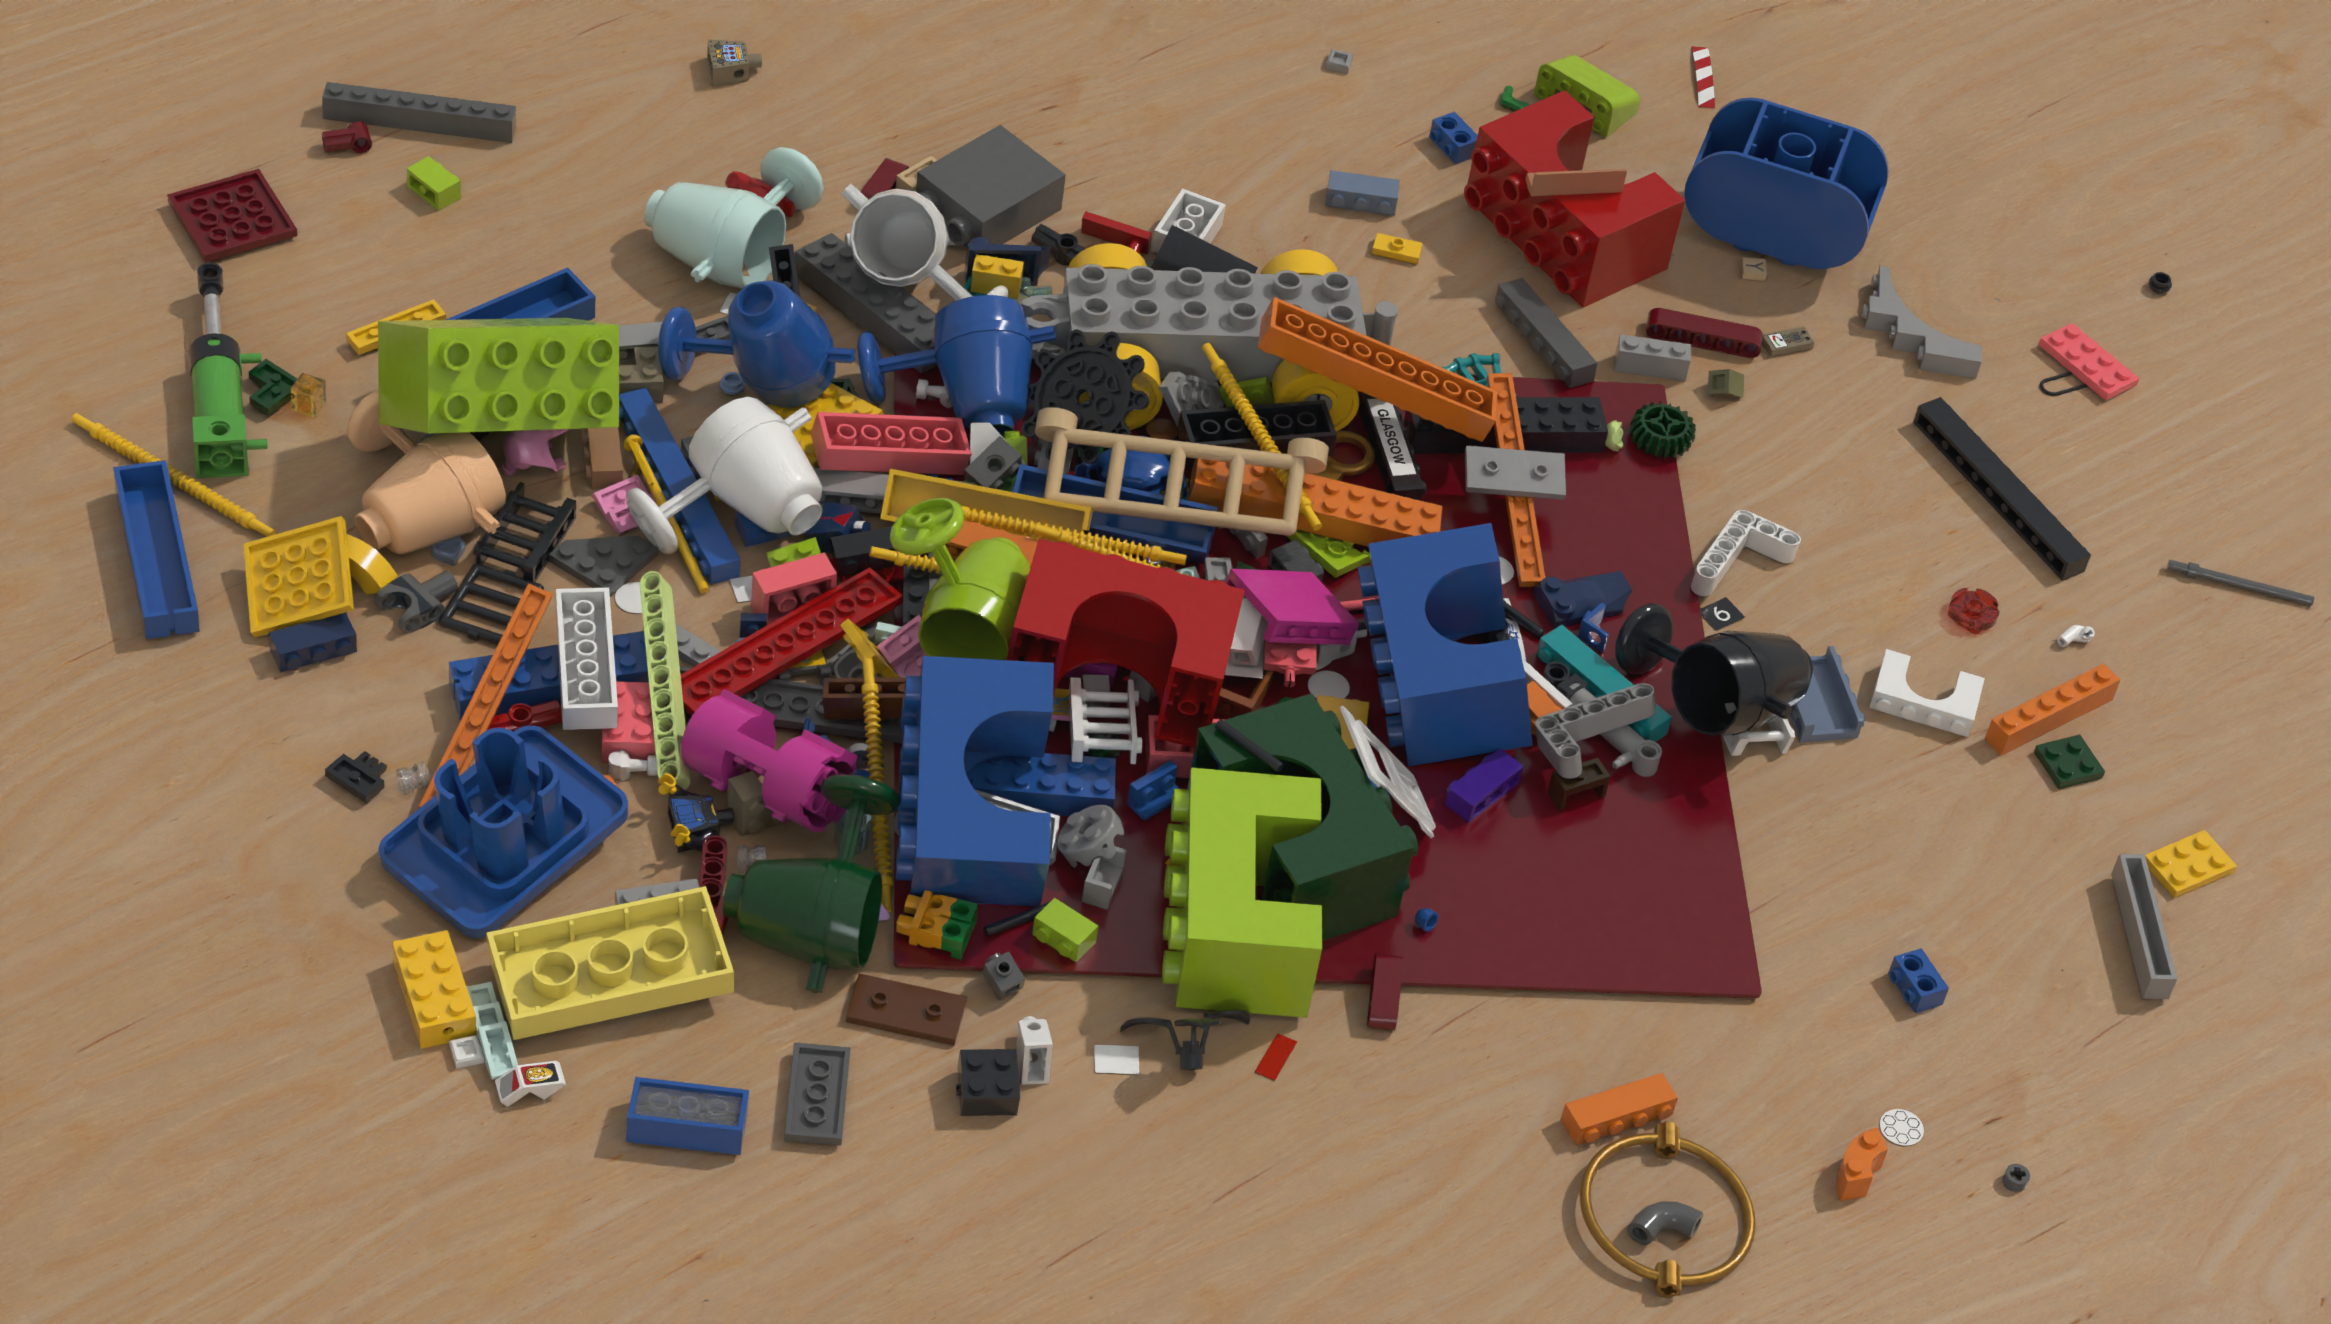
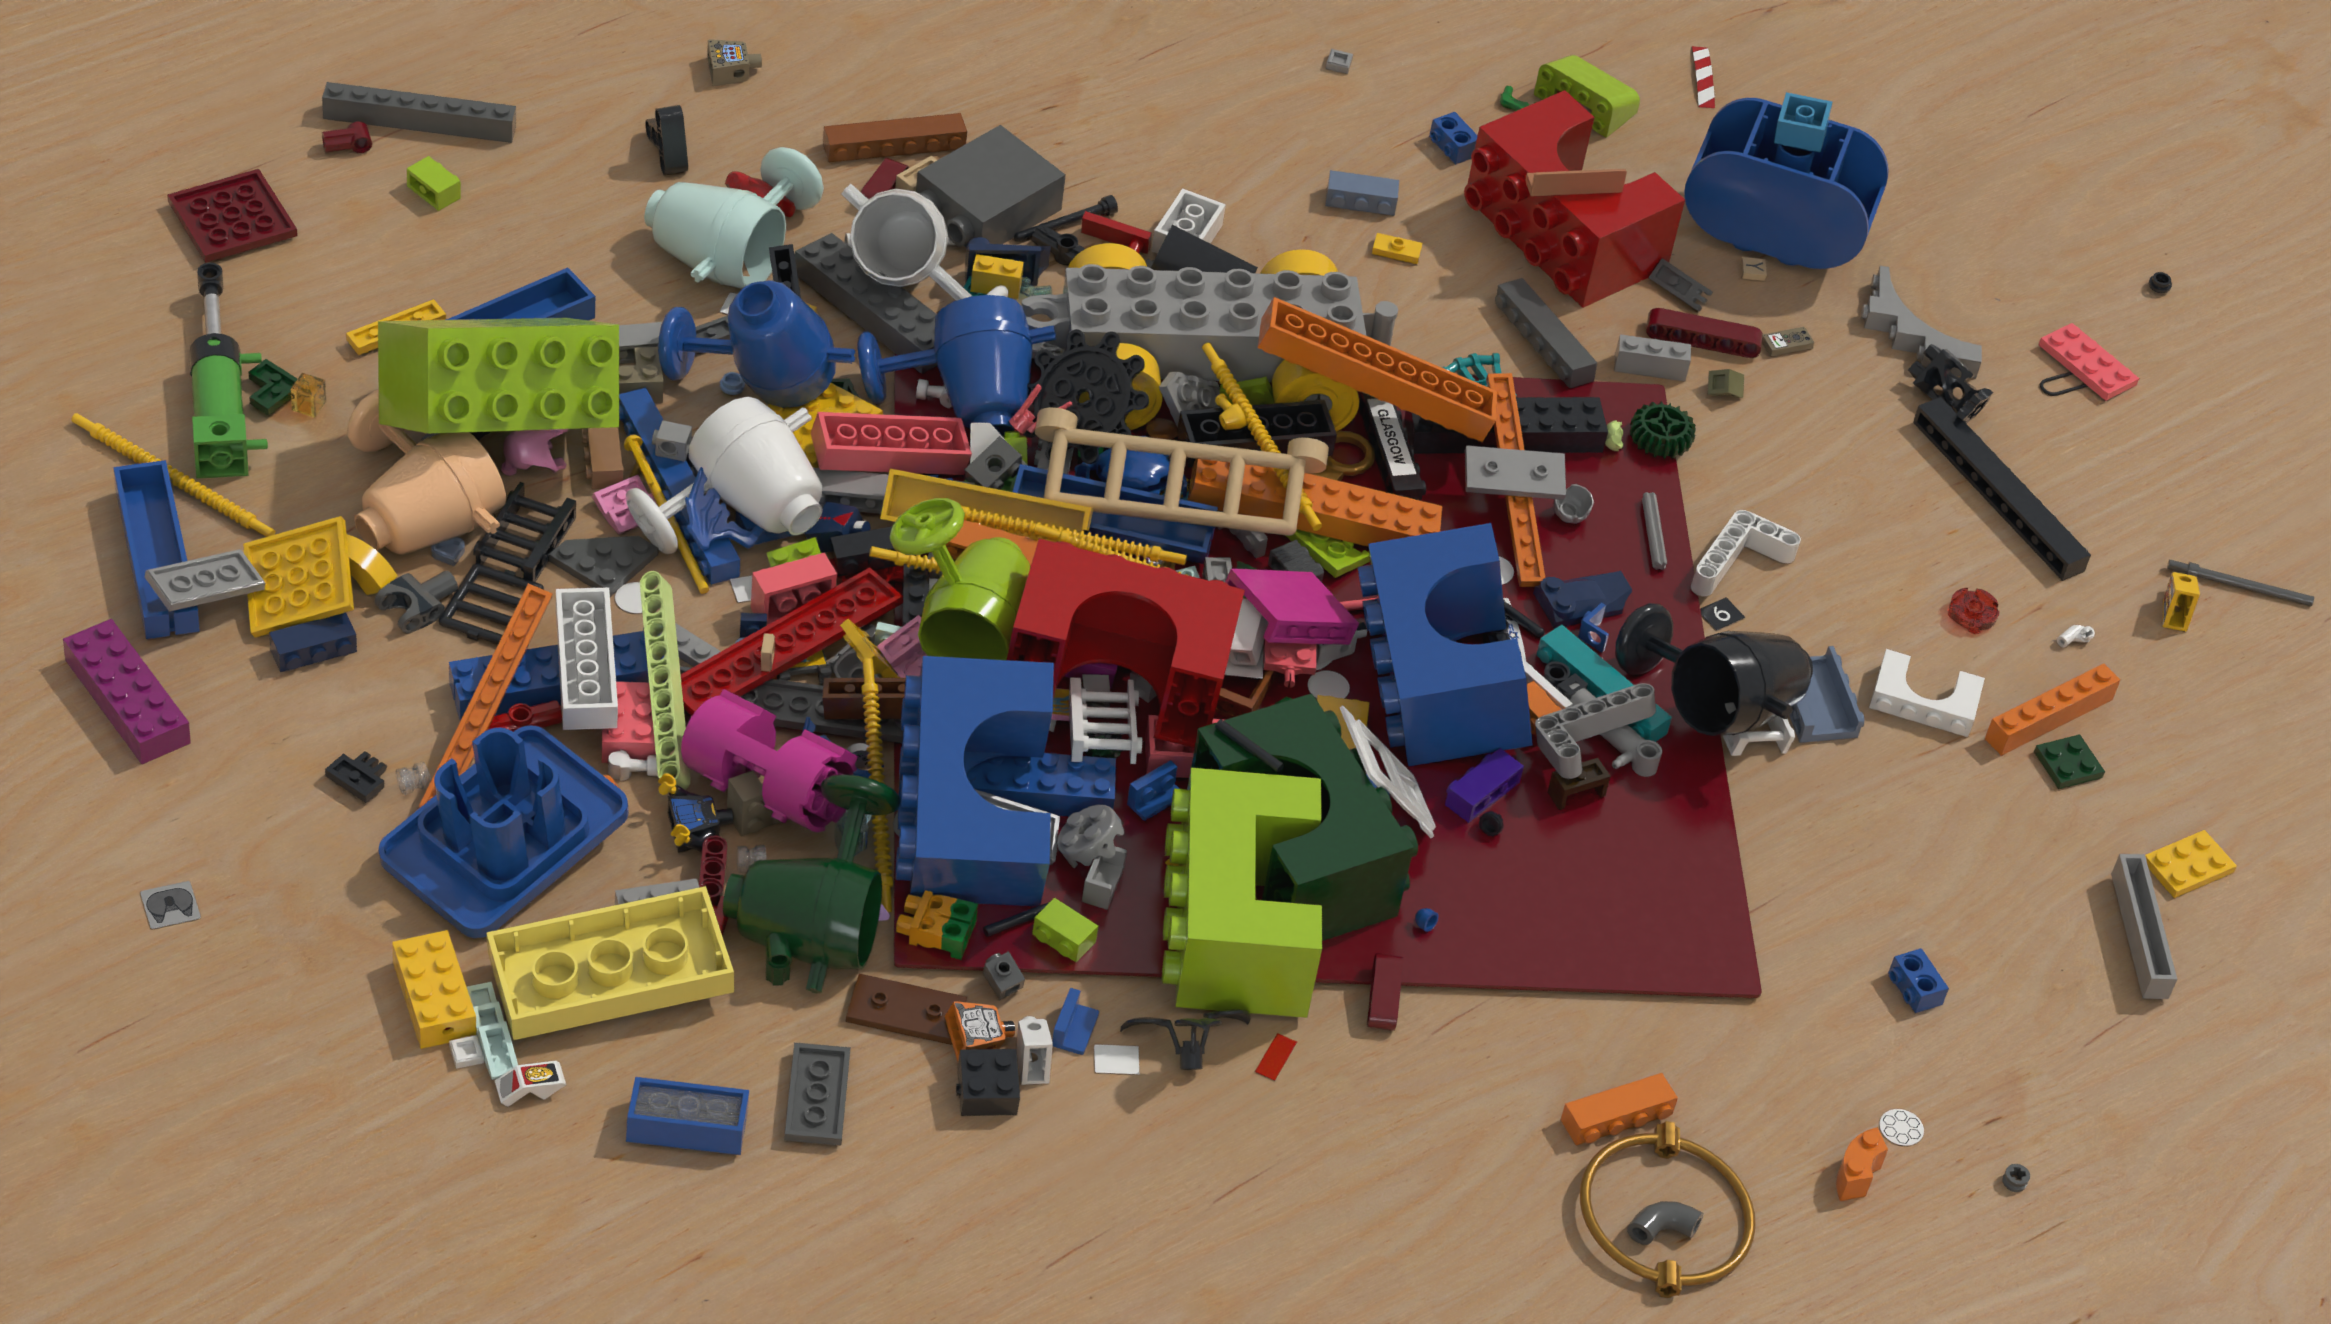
none -> magenta brick [63,618,191,764]
none -> sticker [140,881,201,929]
none -> light grey plate [145,549,266,612]
none -> black beam [645,105,688,175]
none -> light grey brick [652,420,692,462]
none -> blue animal [685,467,765,550]
none -> tan tile [761,633,775,672]
none -> dark green piece [765,932,792,986]
none -> dark orange brick [823,113,967,163]
none -> torso [944,1001,1015,1062]
none -> coral plant [1009,384,1072,434]
none -> black piece [1014,195,1118,242]
none -> blue panel [1052,988,1099,1055]
none -> yellow bar [1215,394,1247,430]
none -> black piece [1479,811,1504,837]
none -> light grey hair [1553,484,1594,524]
none -> light grey axle [1642,492,1667,570]
none -> dark grey hinge [1649,258,1713,312]
none -> dark azure brick [1774,92,1832,152]
none -> black hips [1908,344,1994,423]
none -> yellow torso [2162,572,2200,632]

